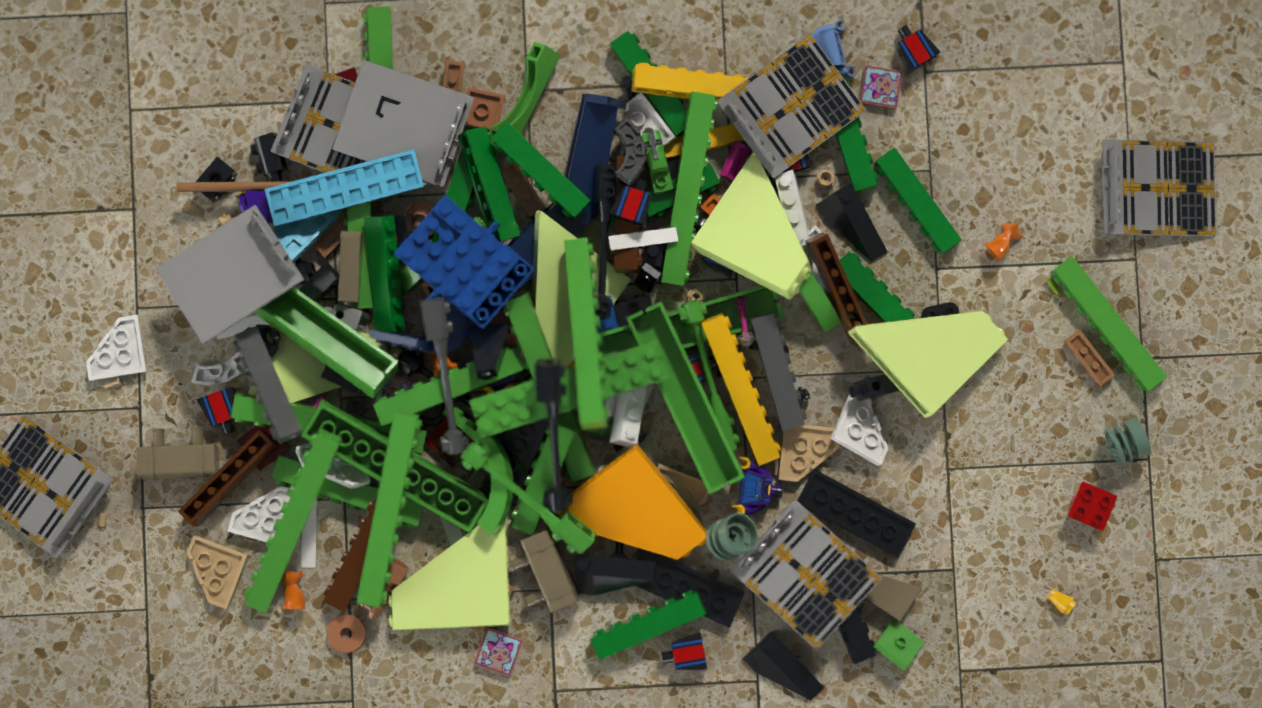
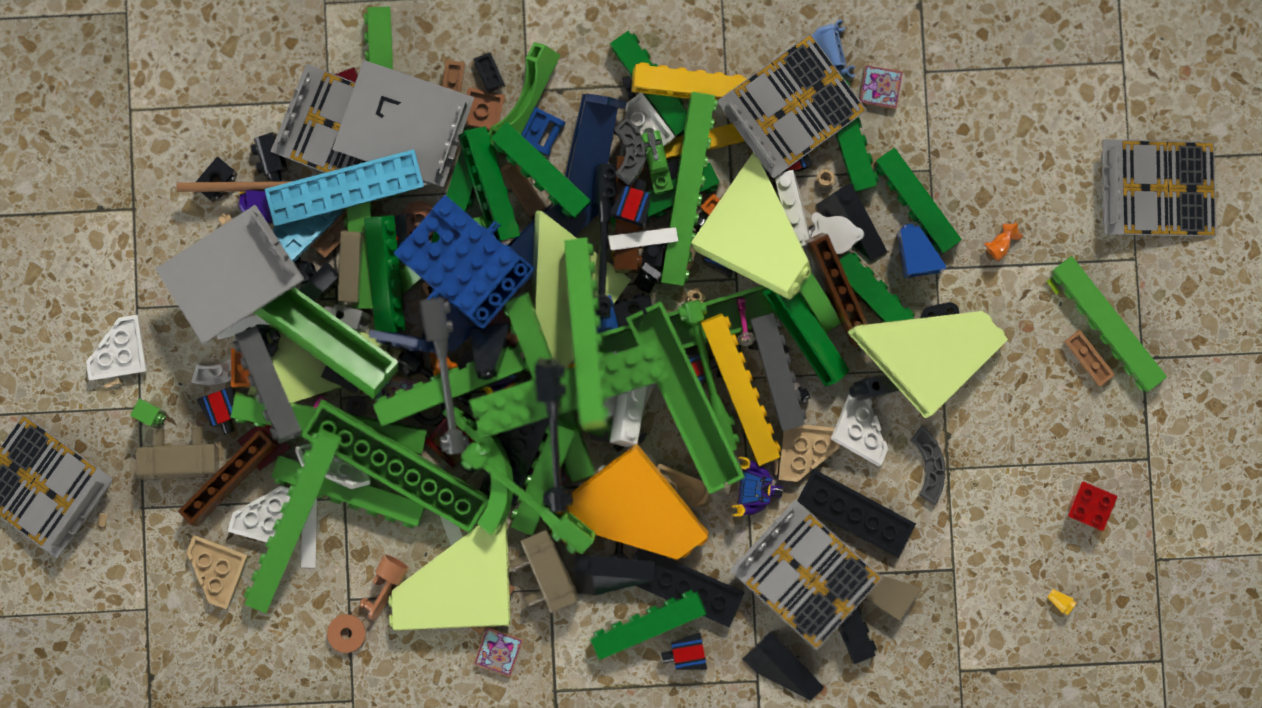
orange animal [280,571,305,609] -> none
reddish brown brick [323,498,377,612] -> none
bright green brick [357,411,422,608] -> none
sand green wheel [706,513,758,561] -> none
dark pink plate [720,140,750,182] -> none
bright green plate [873,618,924,671] -> none
torso [896,25,940,74] -> none
sand green wheel [1104,417,1152,466] -> none
none -> bright green brick [130,399,166,429]
none -> orange plate [231,348,251,387]
none -> black plate [473,52,505,94]
none -> blue plate [521,107,566,157]
none -> green brick [763,288,850,387]
none -> white tile [811,212,864,255]
none -> blue slope [897,224,946,279]
none -> dark grey tile [910,425,946,506]

